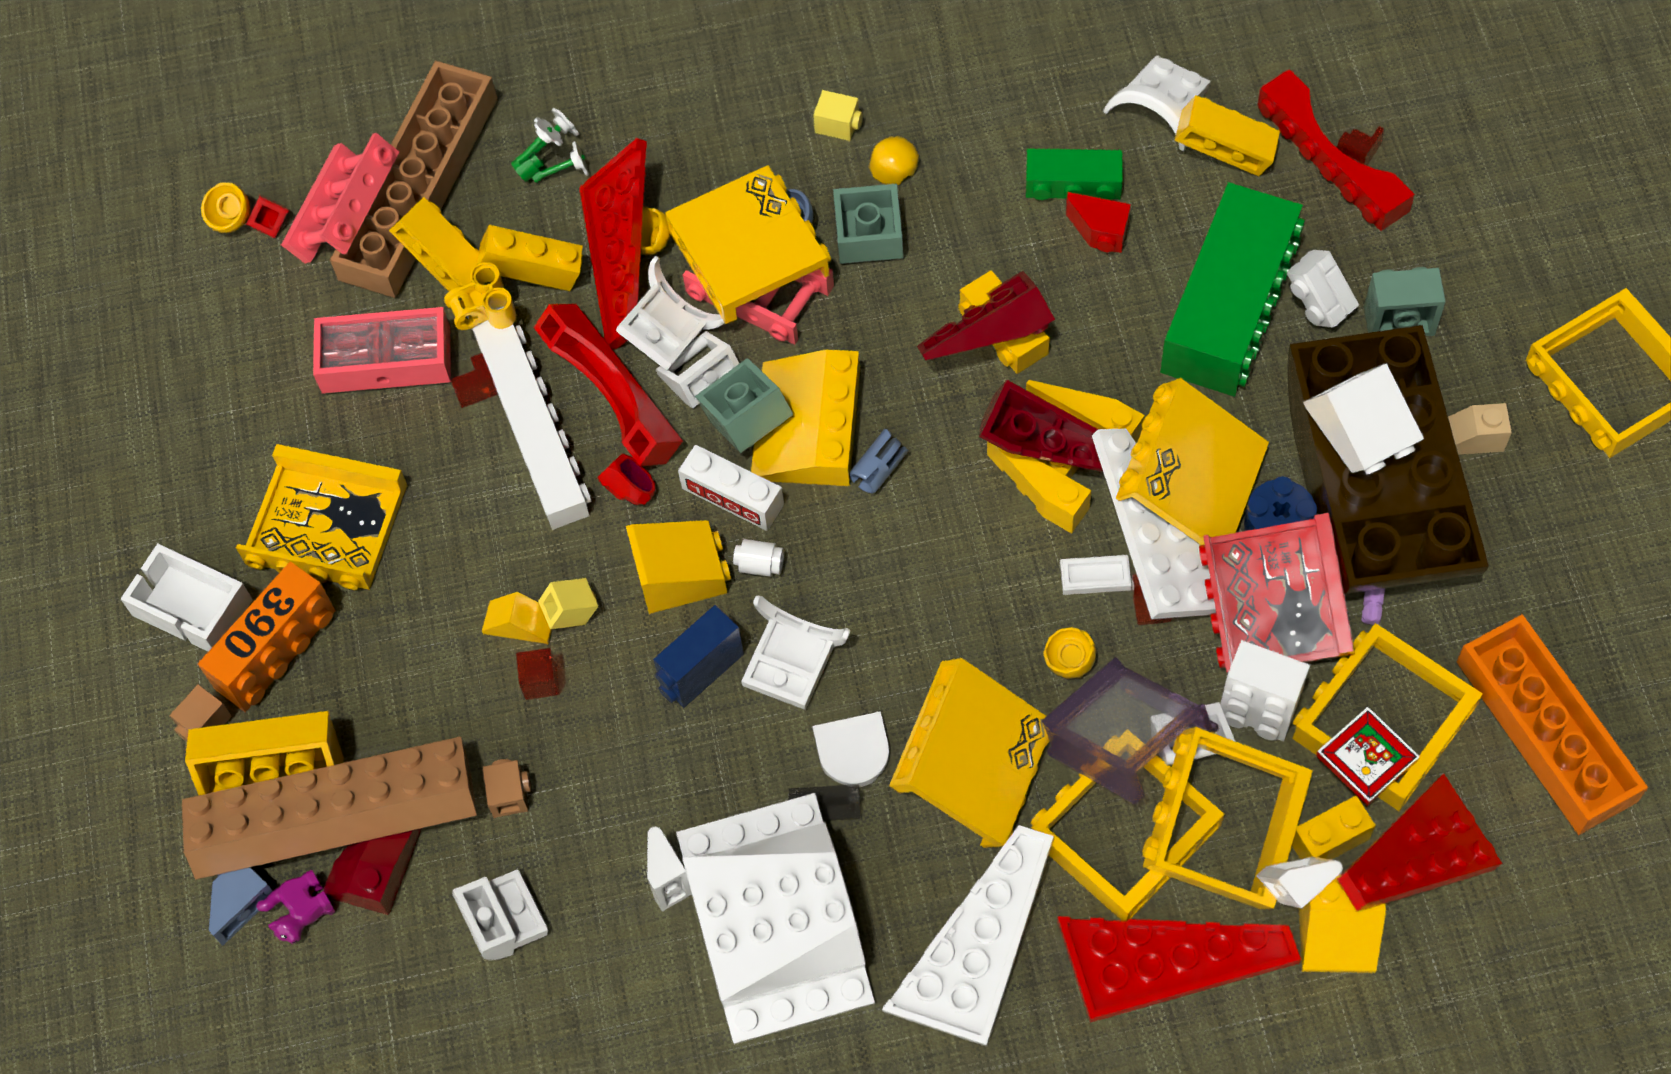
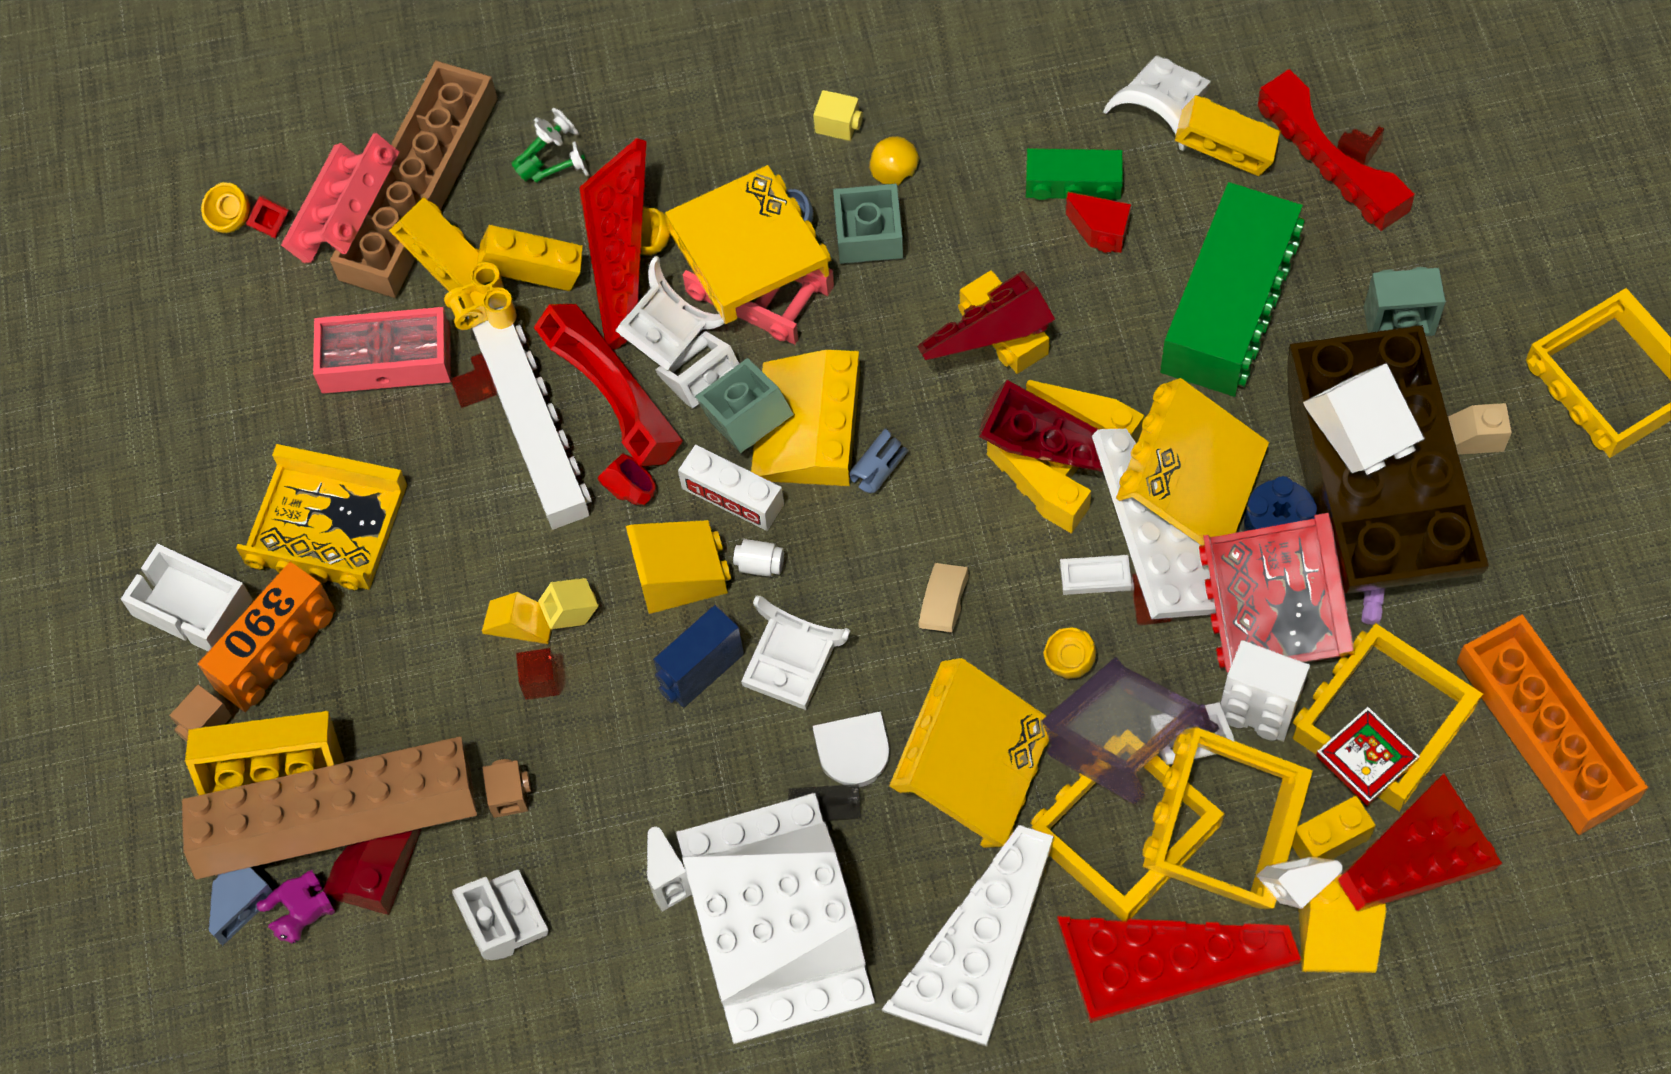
white brick [1287,250,1359,327] -> none
none -> tan slope [919,563,969,632]

